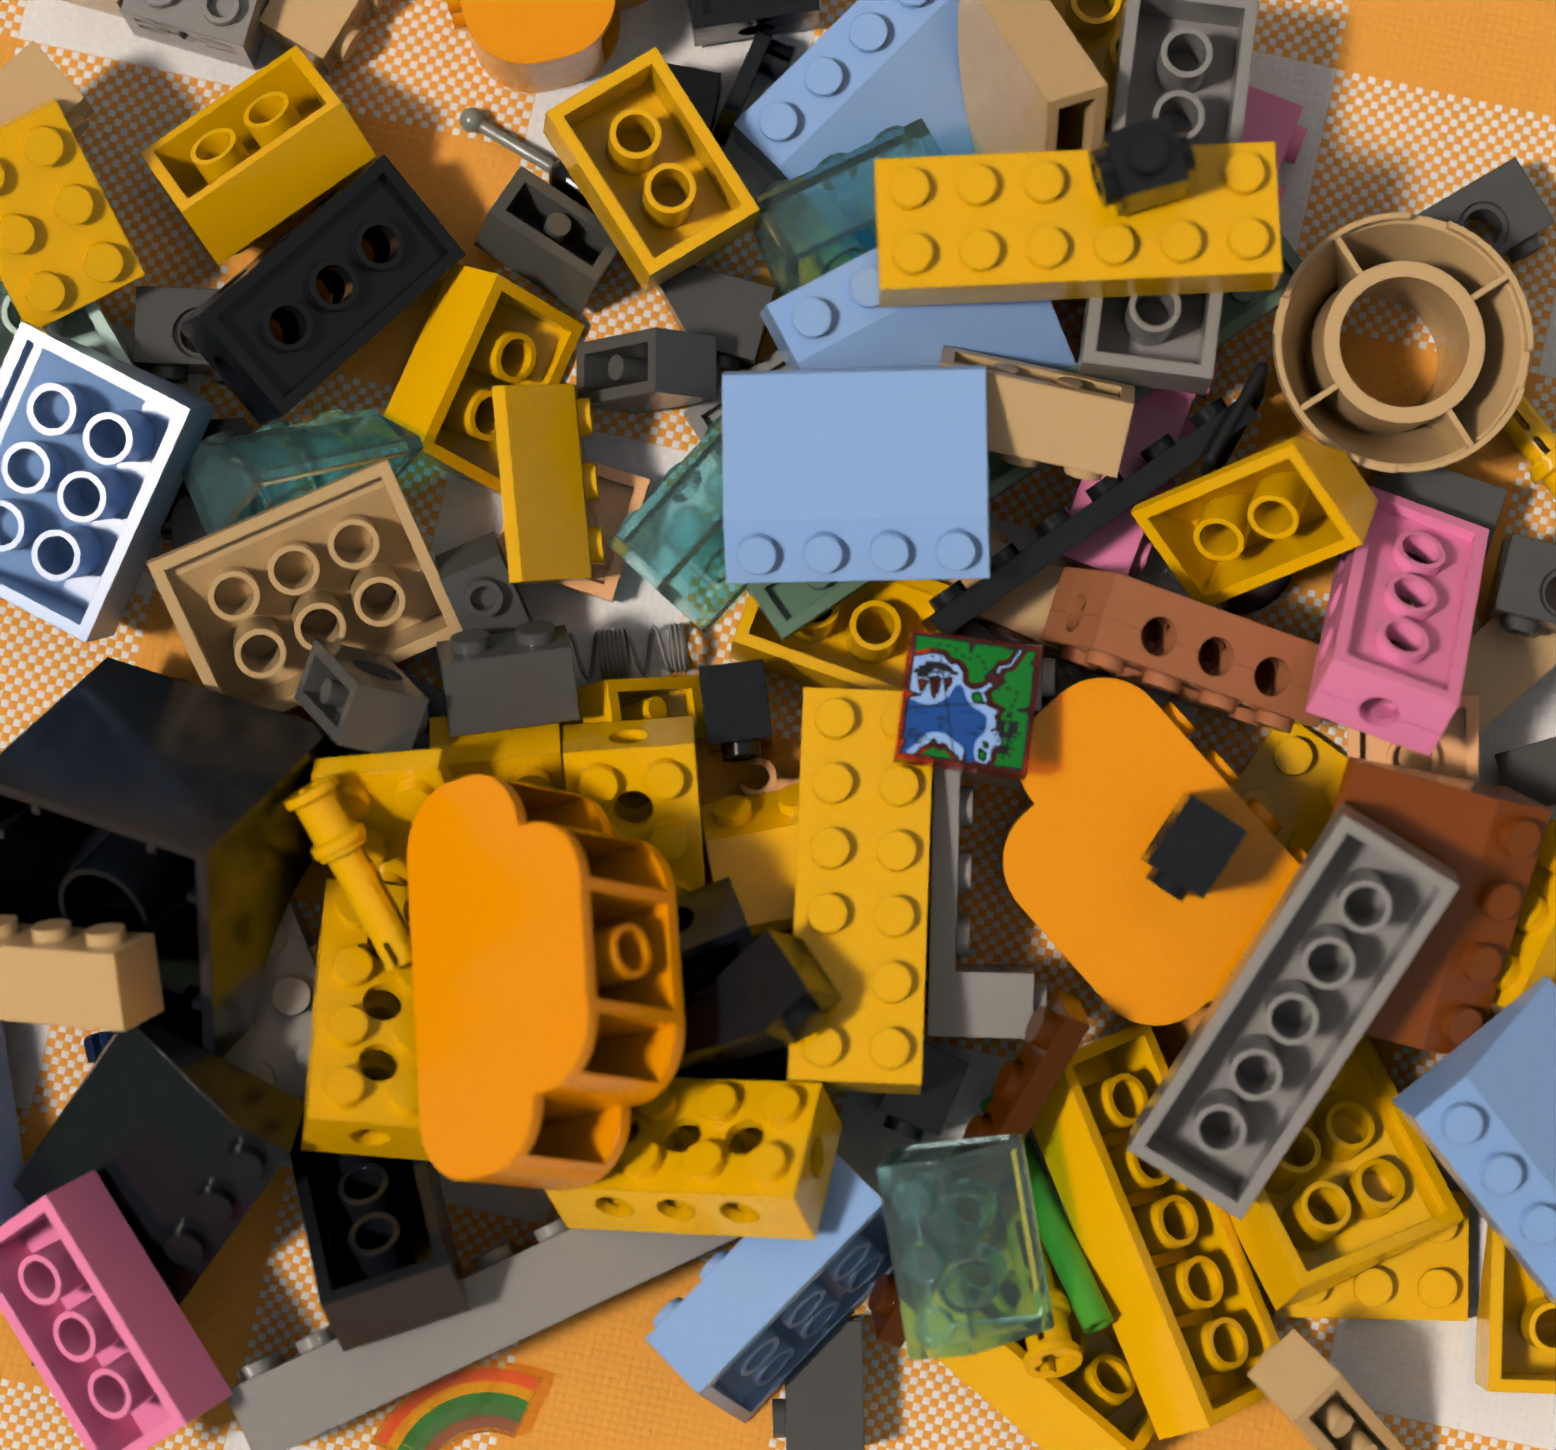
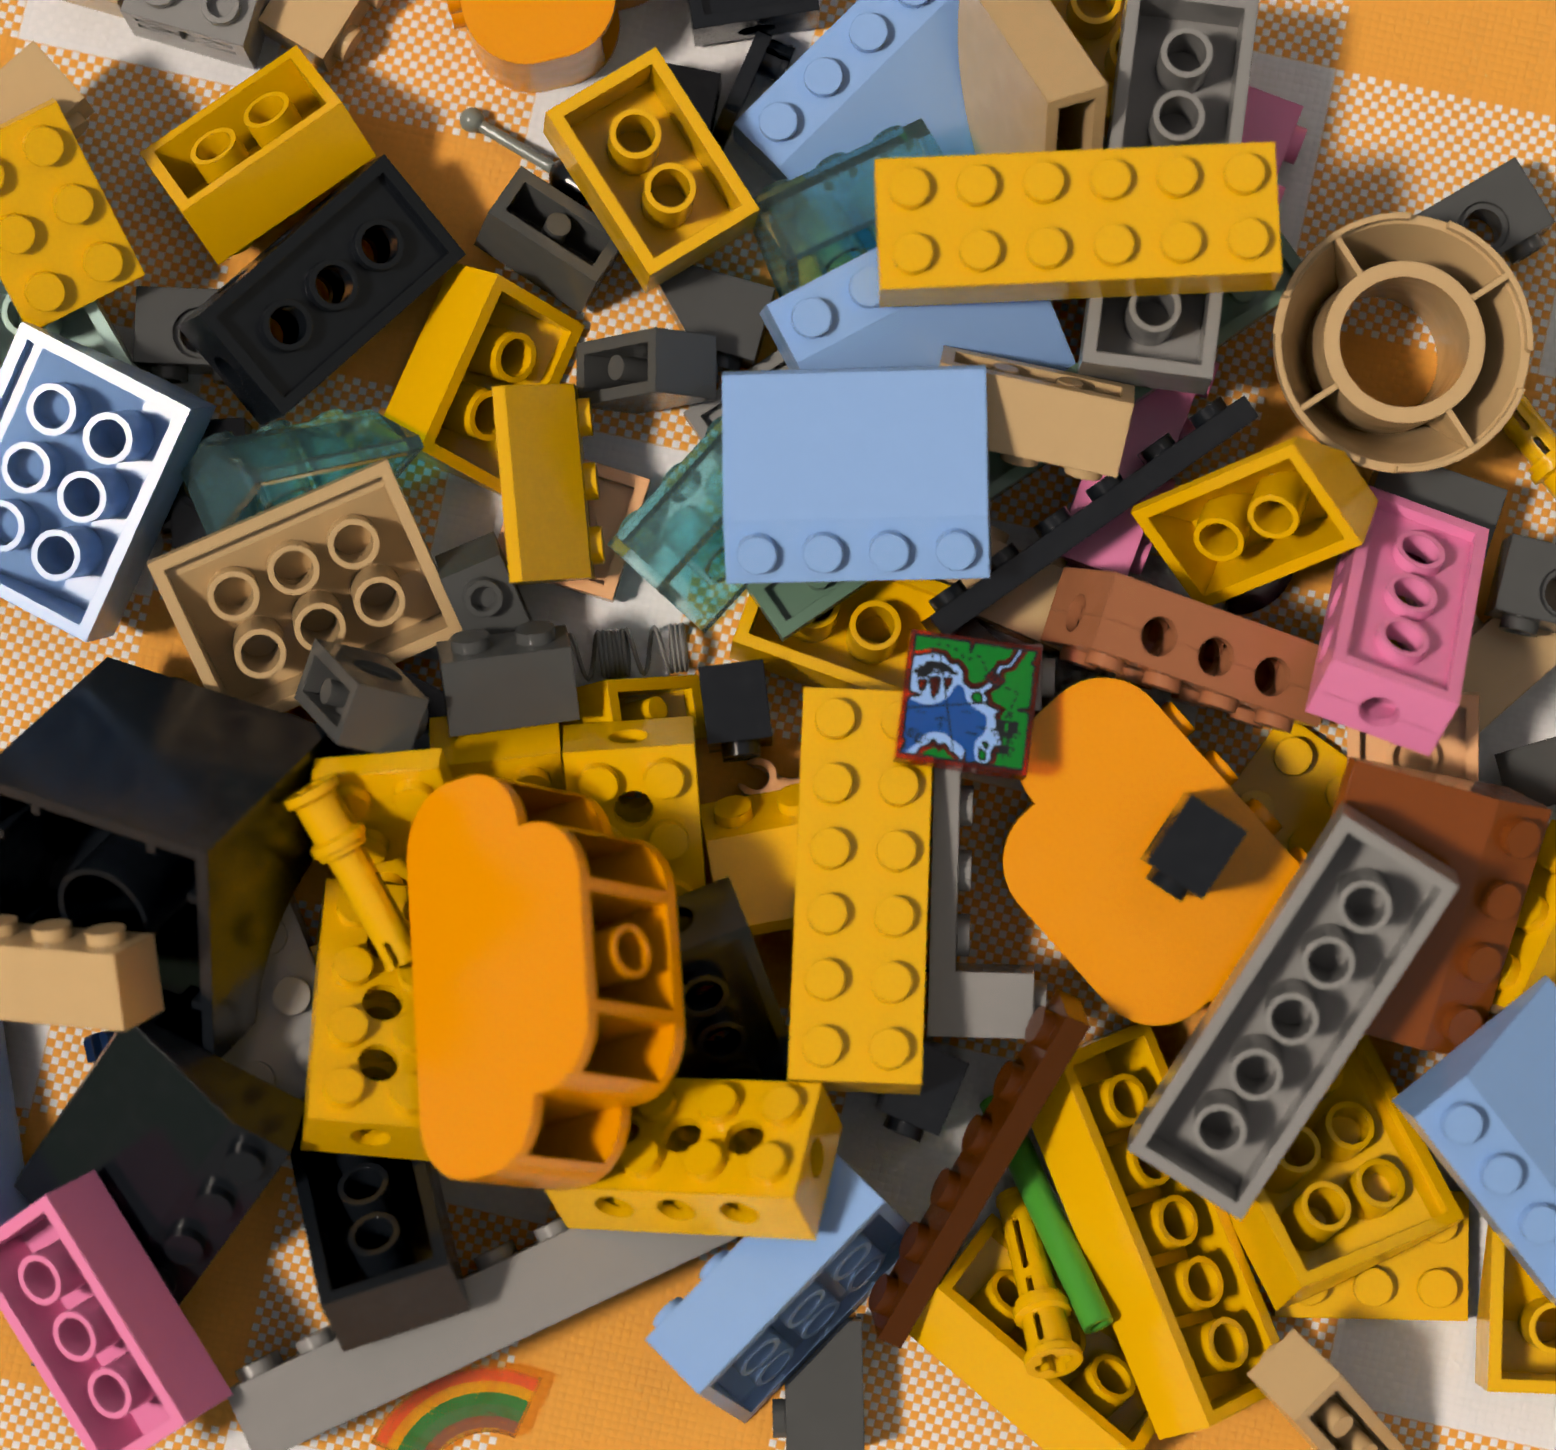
black slope [673,929,843,1078] -> none
clear light blue slope [876,1133,1054,1361] -> none
black brick [1088,114,1196,217] -> none
black piece [1201,362,1269,477] -> none

